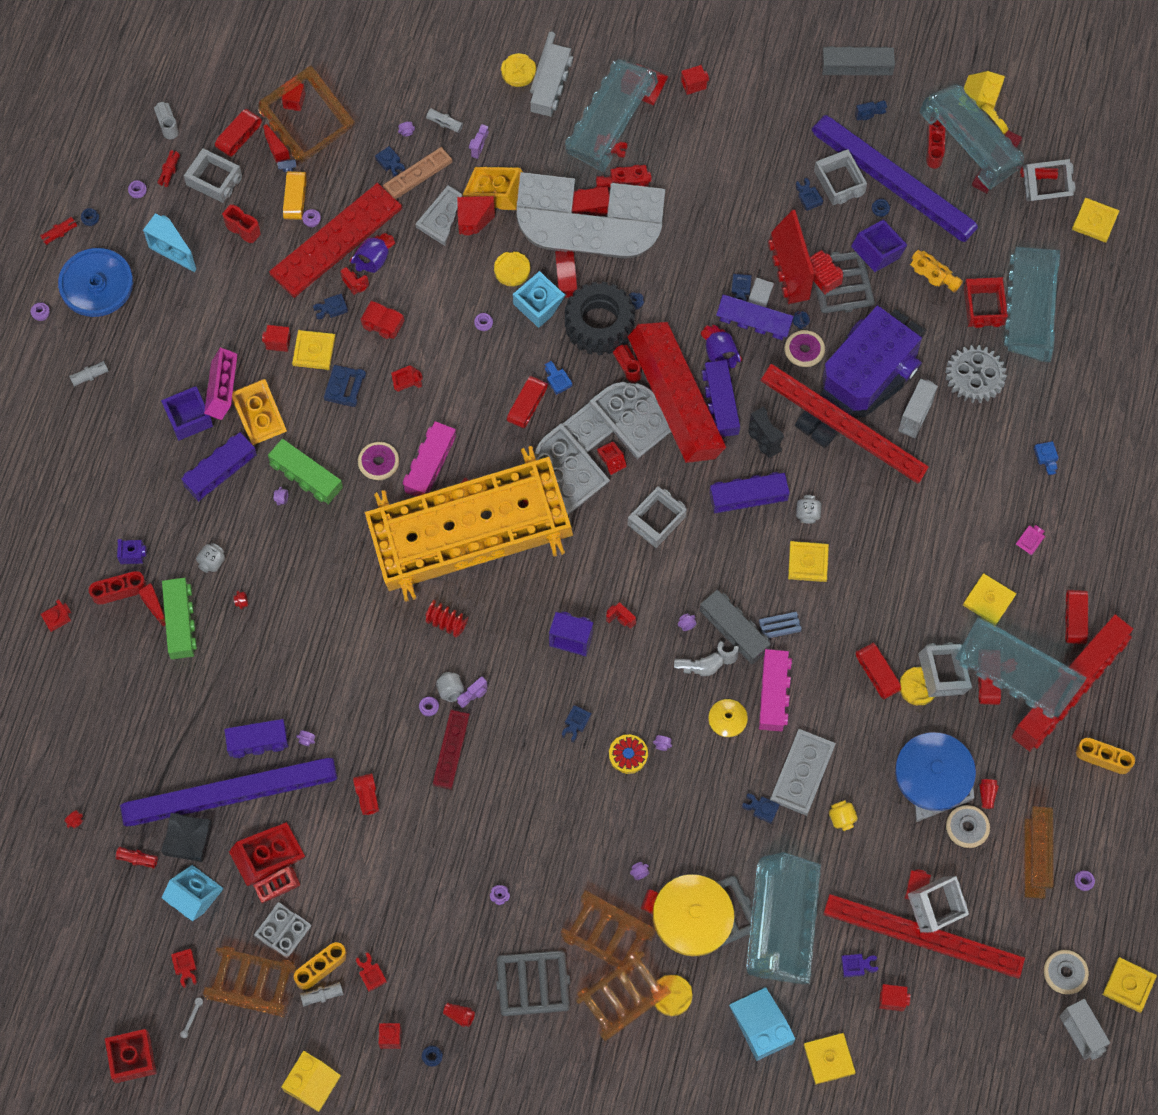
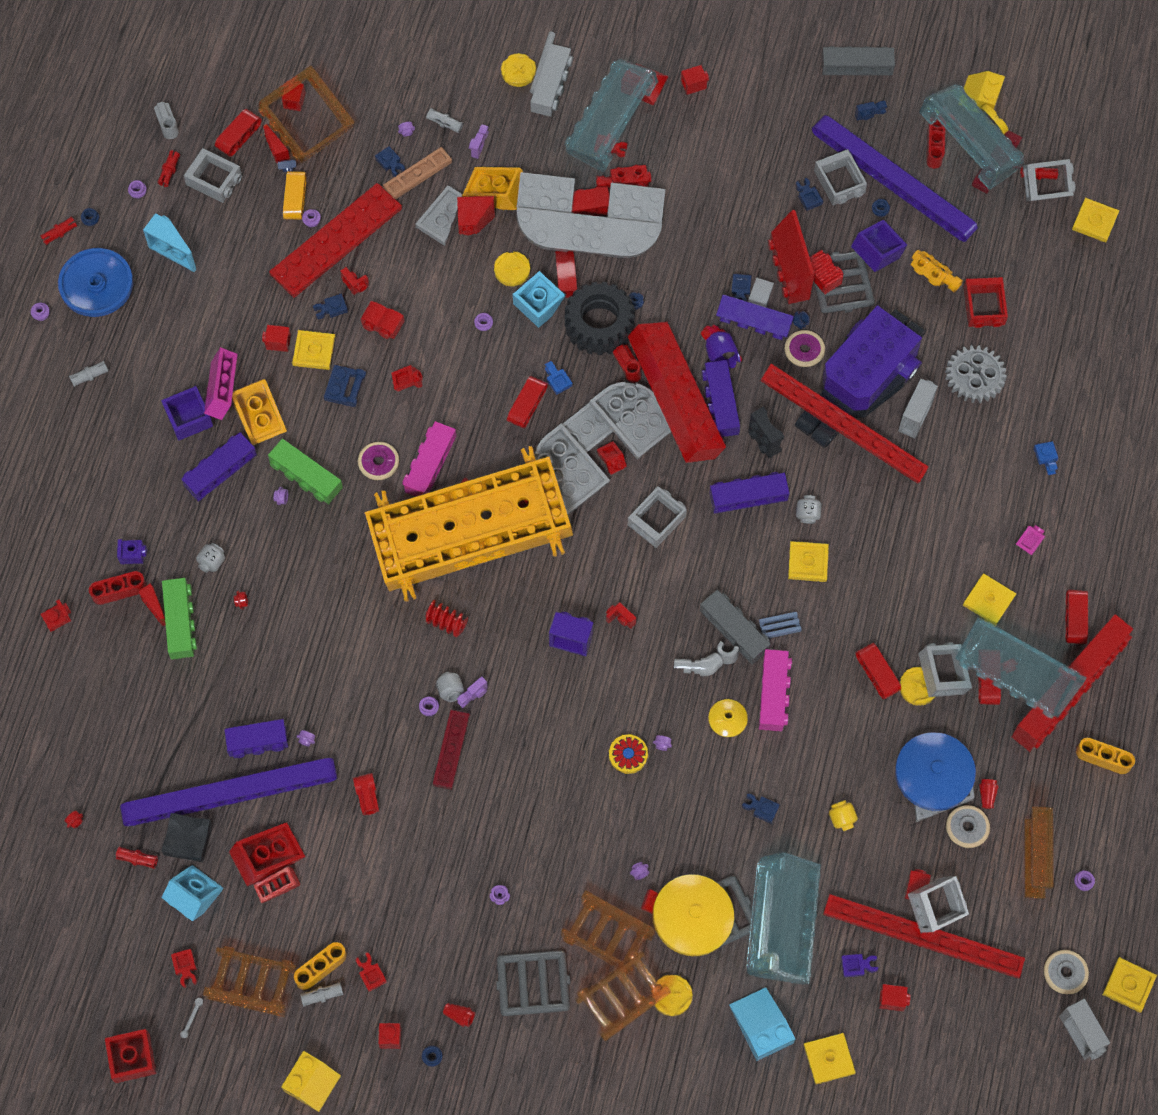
red brick [222,204,261,243] -> none
light grey slope [253,902,312,958] -> none
dark purple piece [350,233,395,273] -> none
dark blue plate [562,705,592,742] -> none
medium lavender plate [678,614,696,631] -> none
light grey plate [770,729,836,816] -> none
clear light blue windscreen [1004,247,1060,362] -> none

